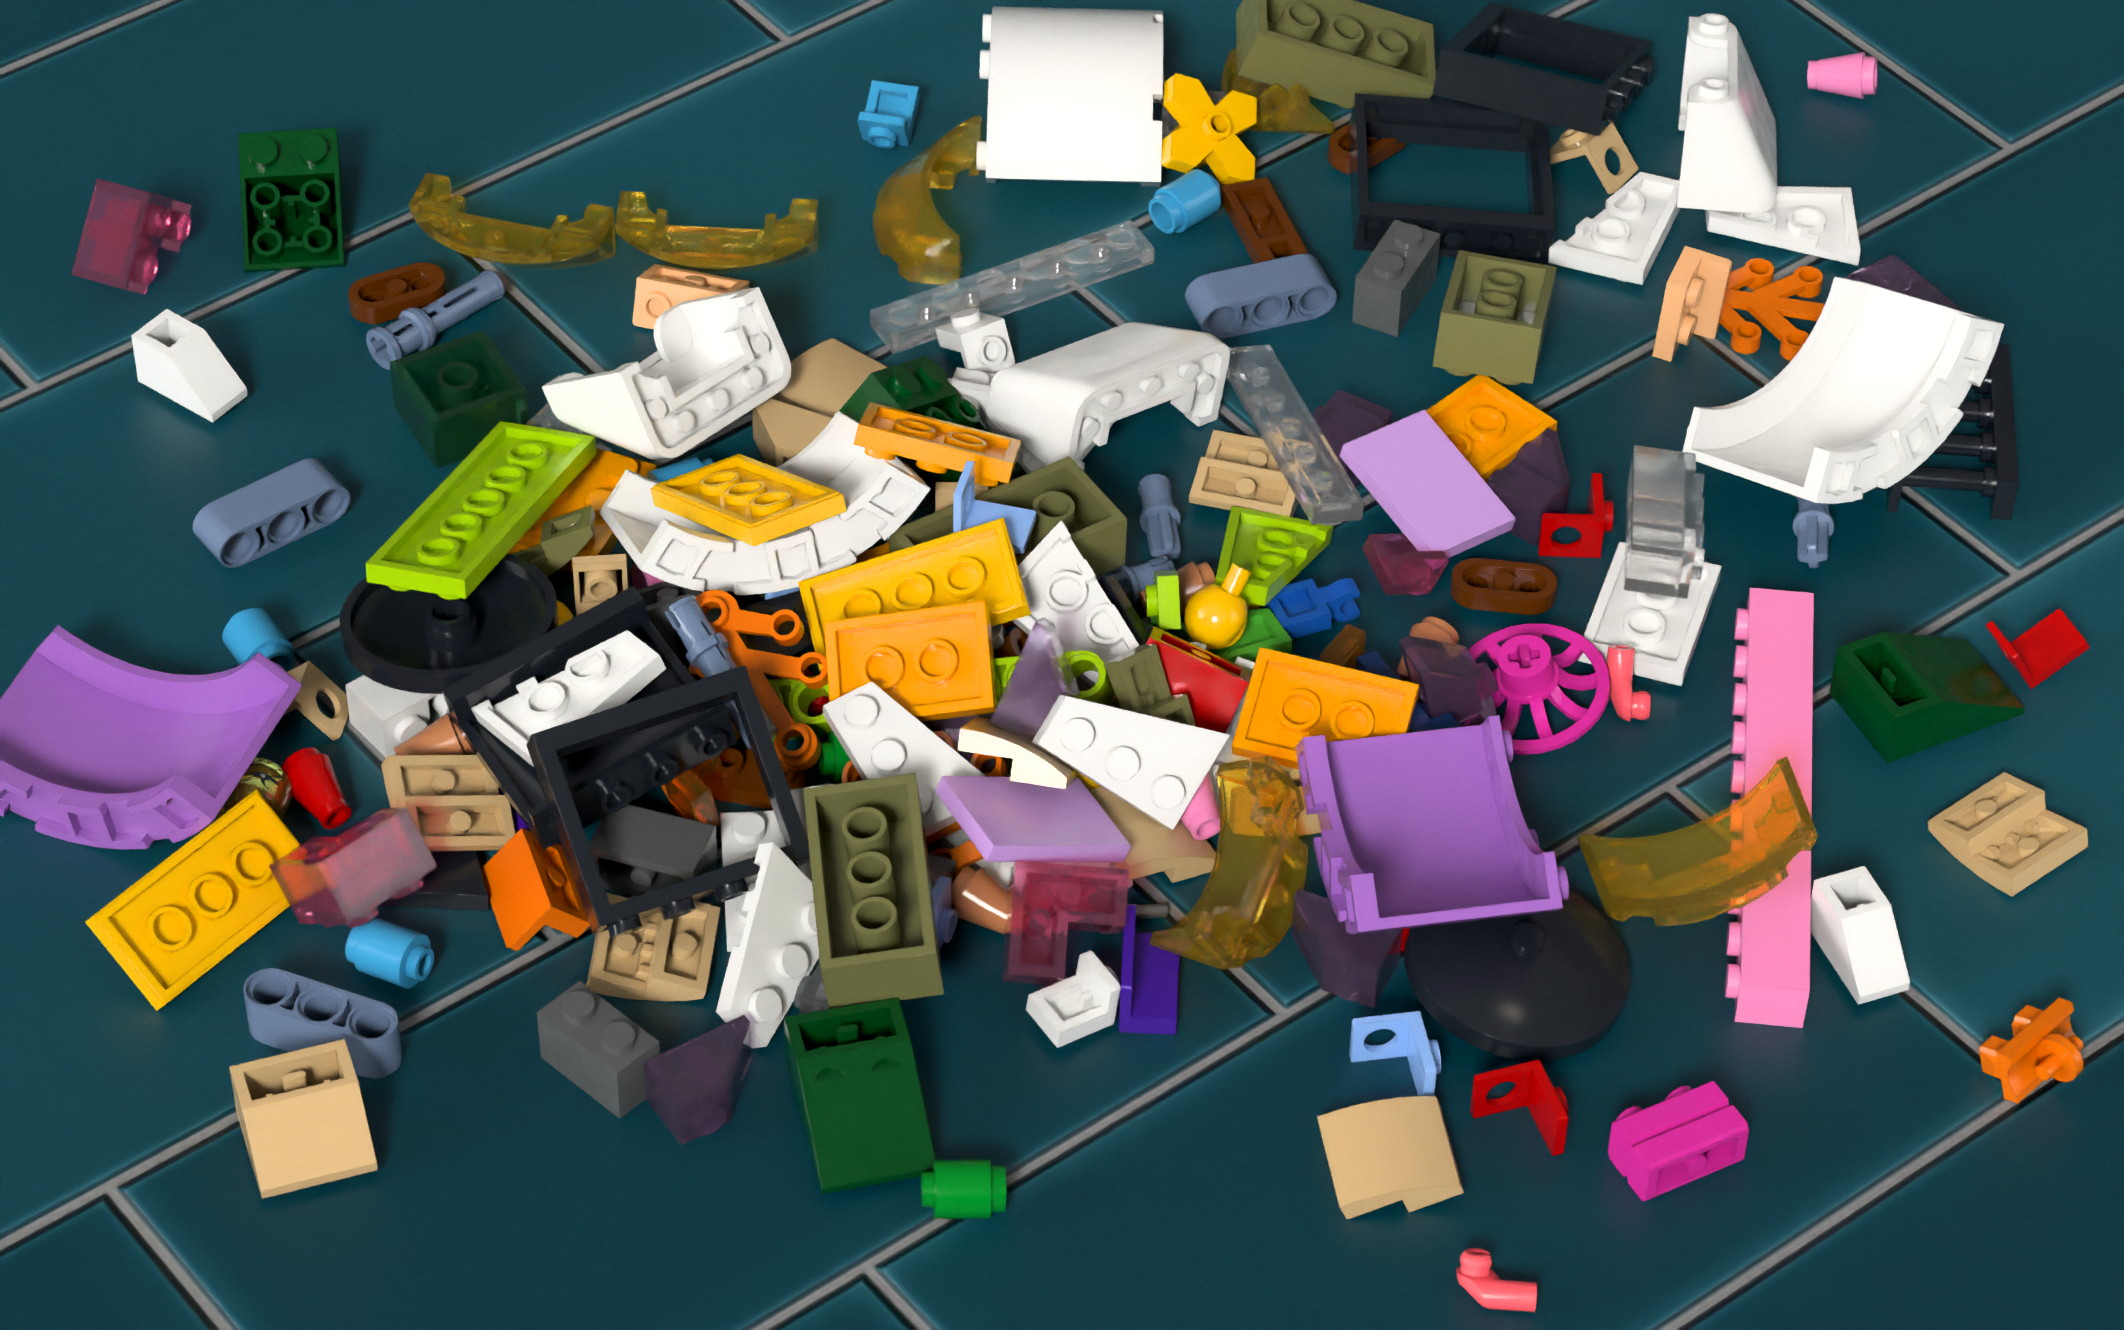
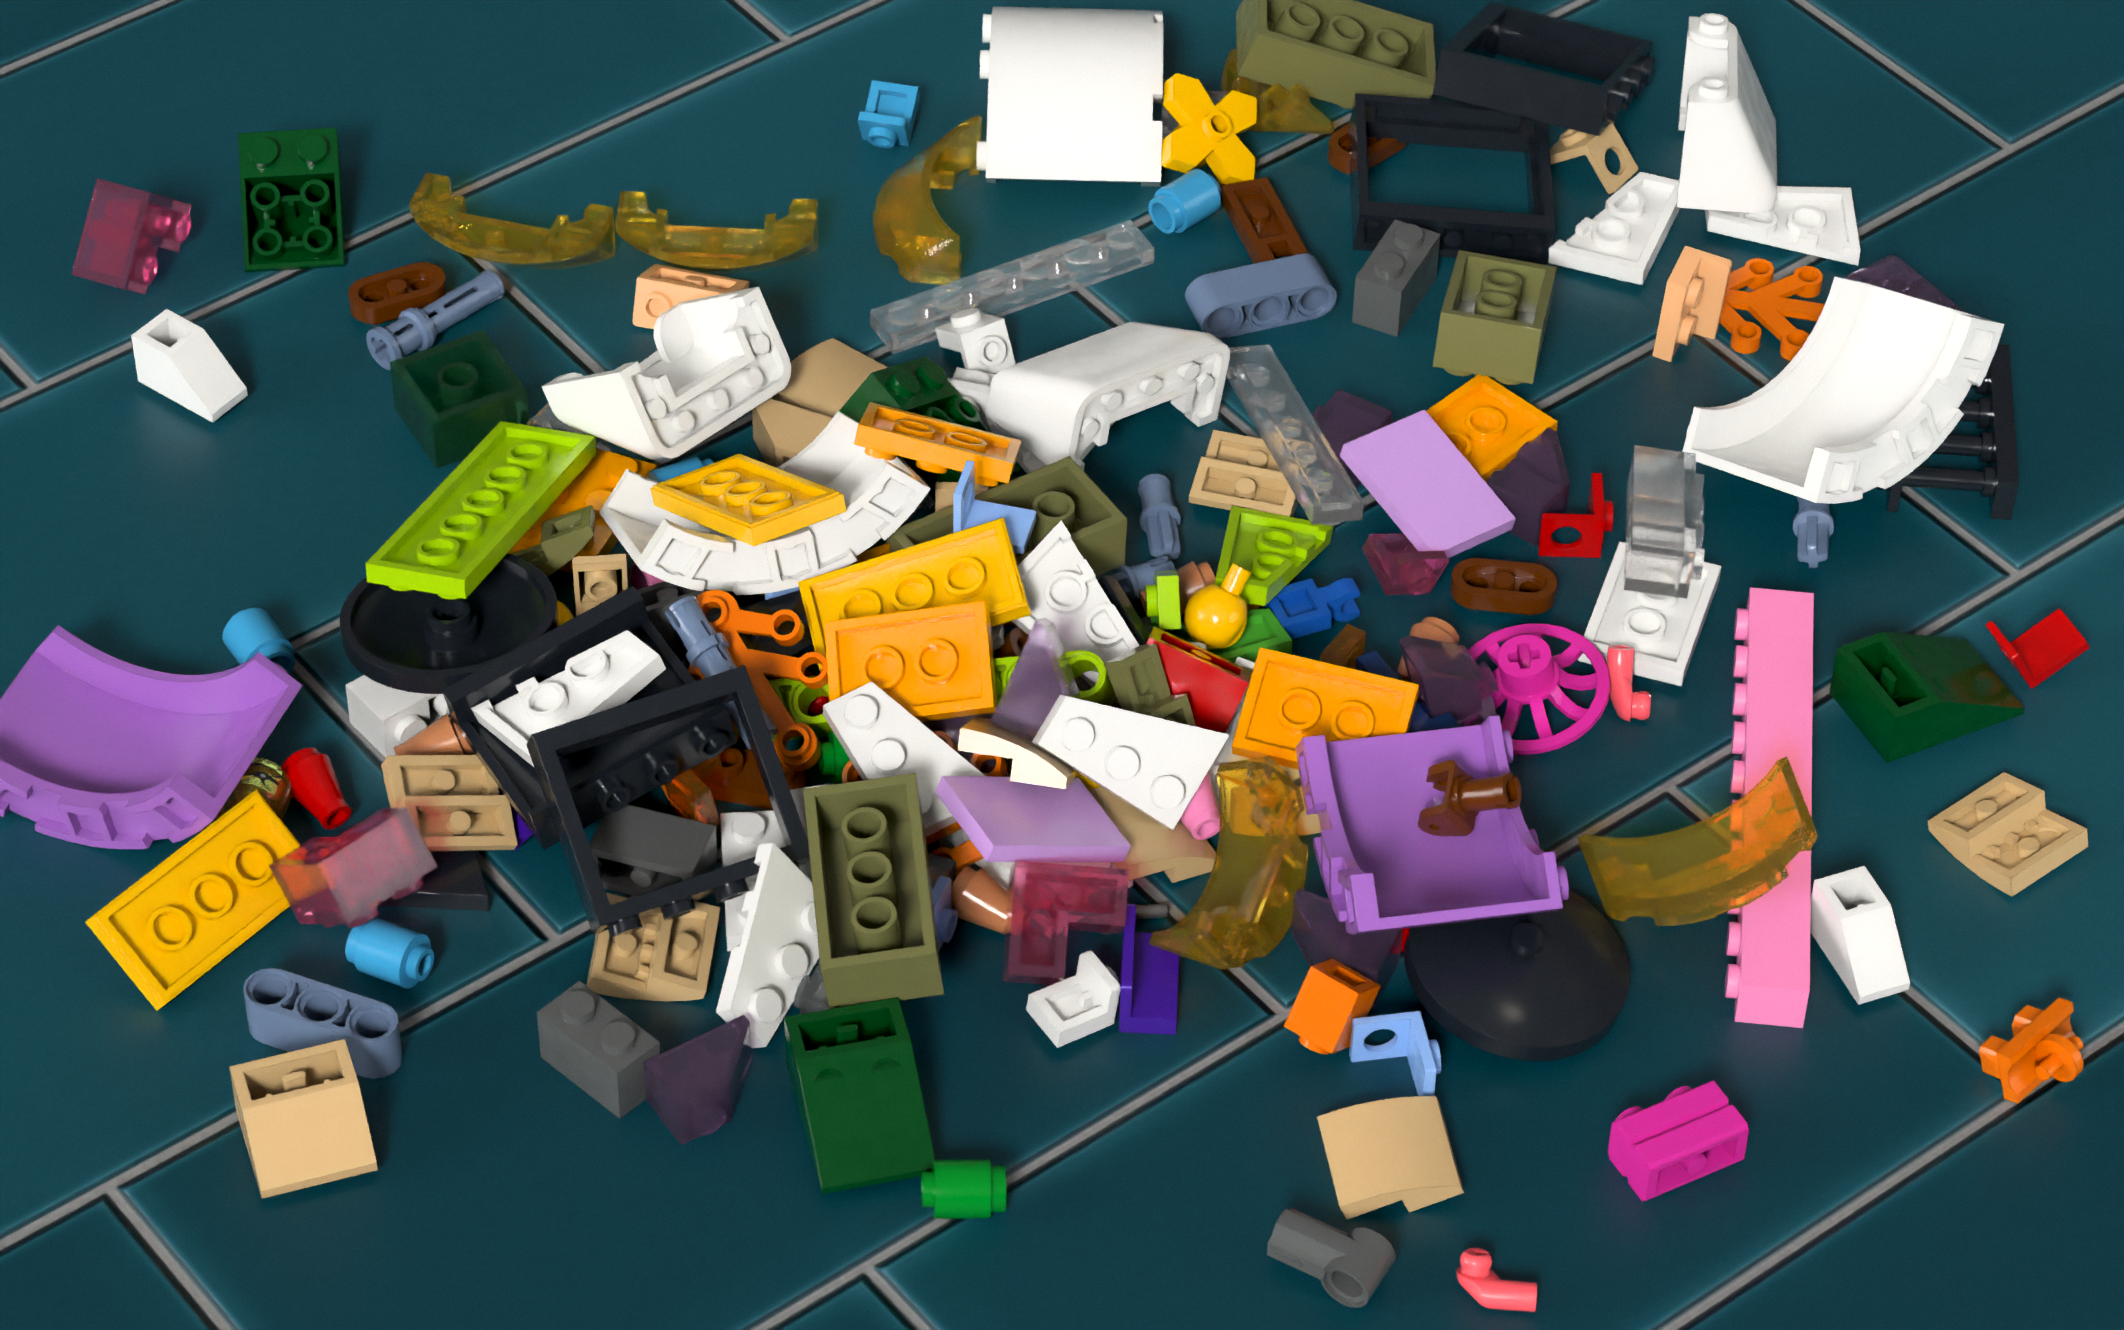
sand blue beam [193,458,350,568] -> none
tan bracket [283,661,349,741] -> none
orange panel [481,828,590,951] -> none
red bracket [1470,1060,1568,1156] -> none
bright pink cone [1807,52,1877,99] -> none
none -> dark grey piece [1267,1208,1396,1308]
none -> orange brick [1284,958,1381,1054]
none -> reddish brown piece [1418,760,1522,836]

